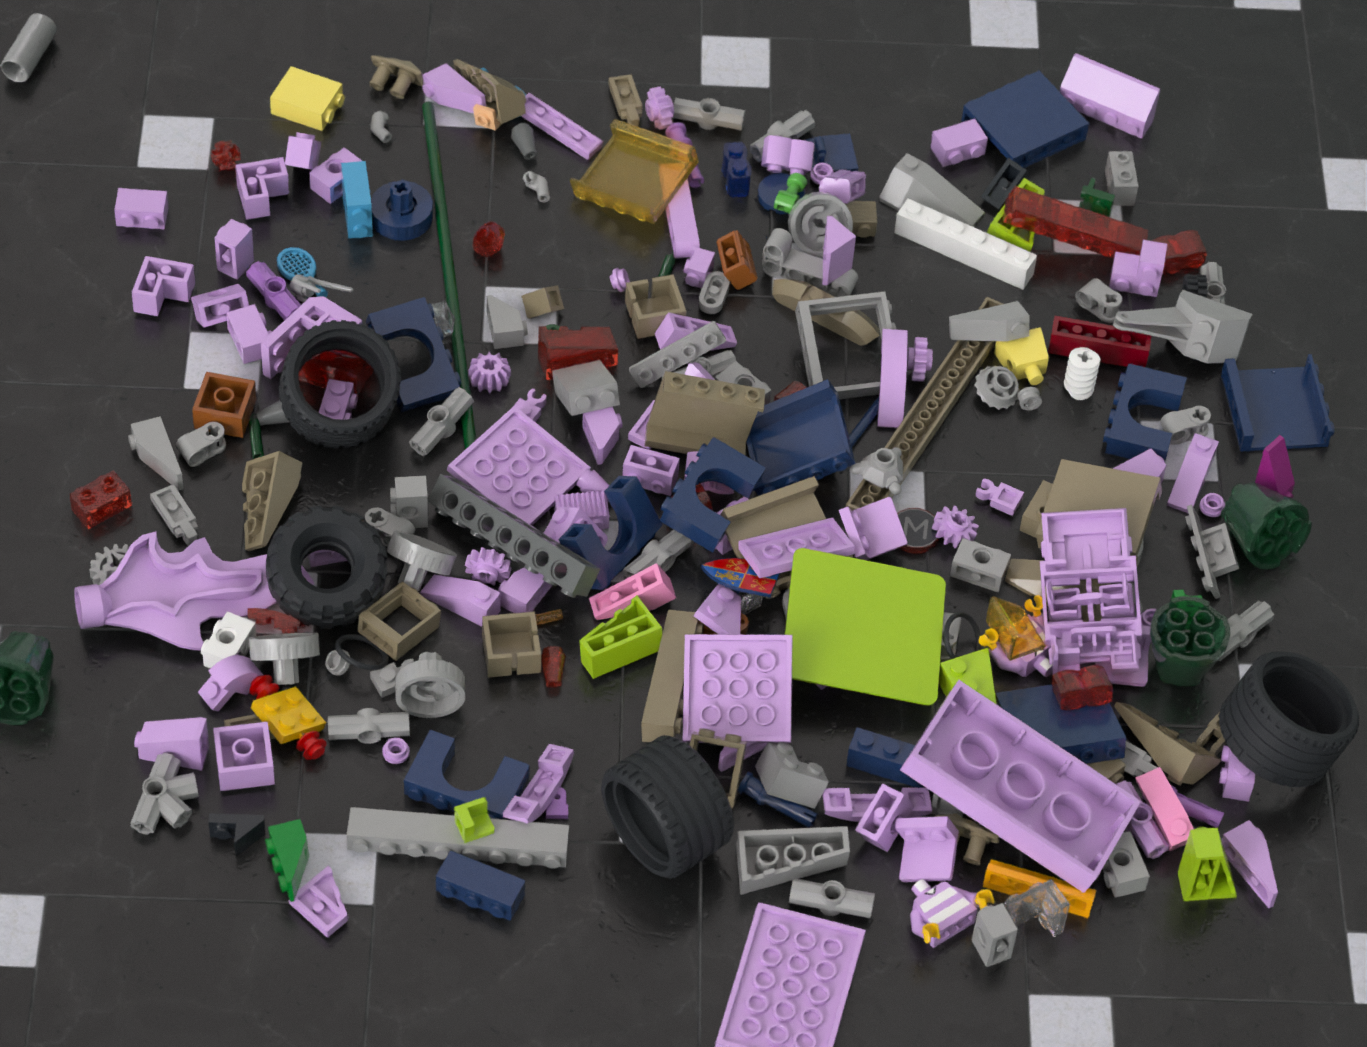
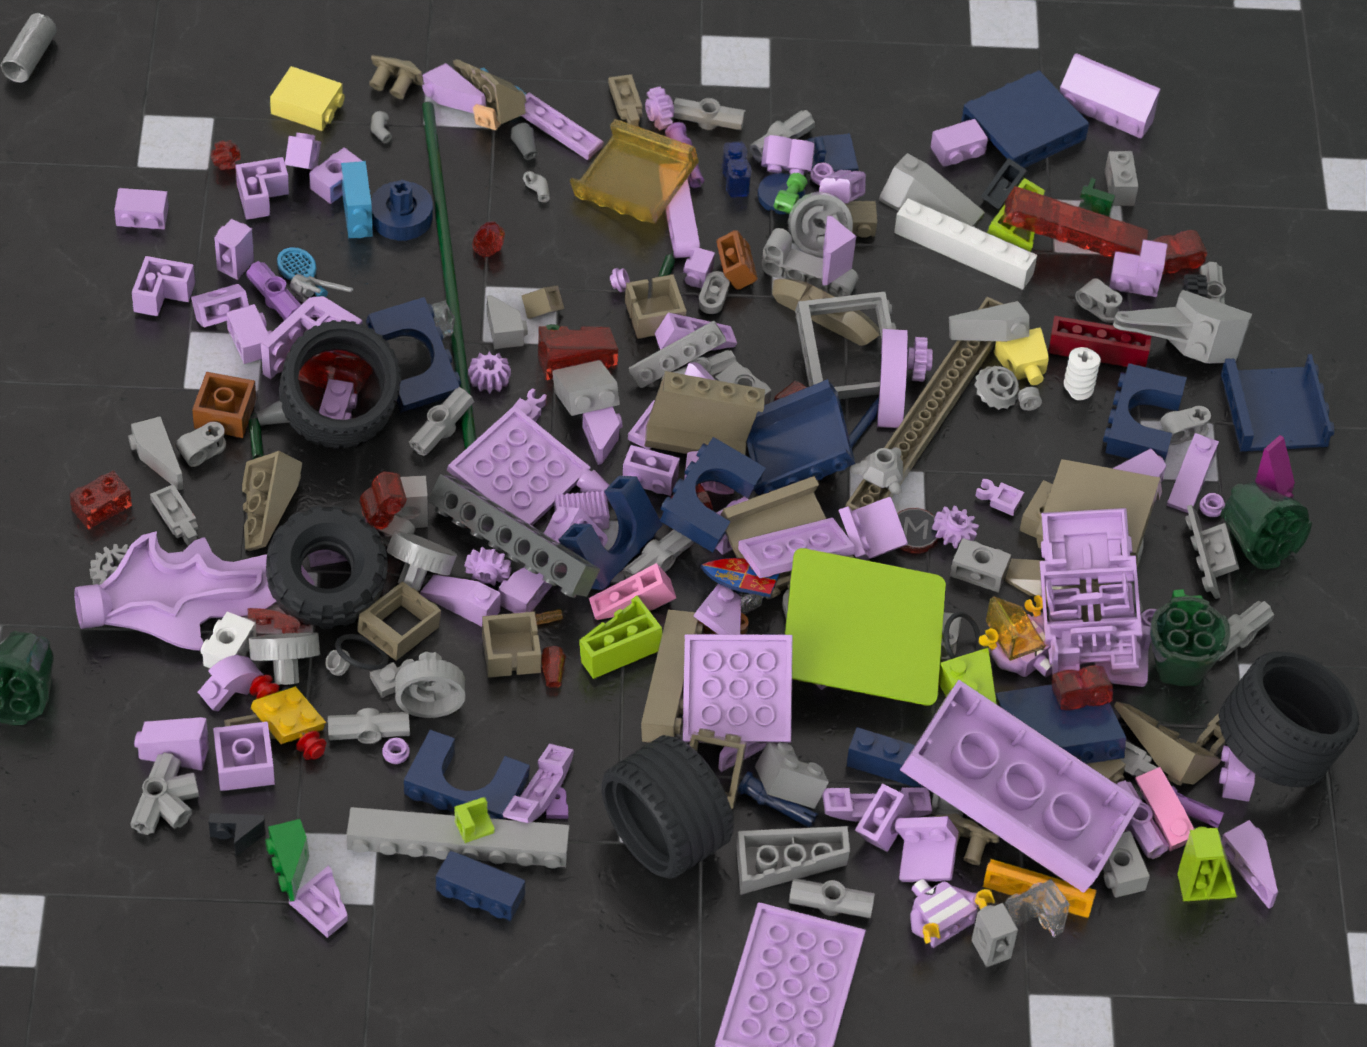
none -> clear red brick [359,471,407,529]

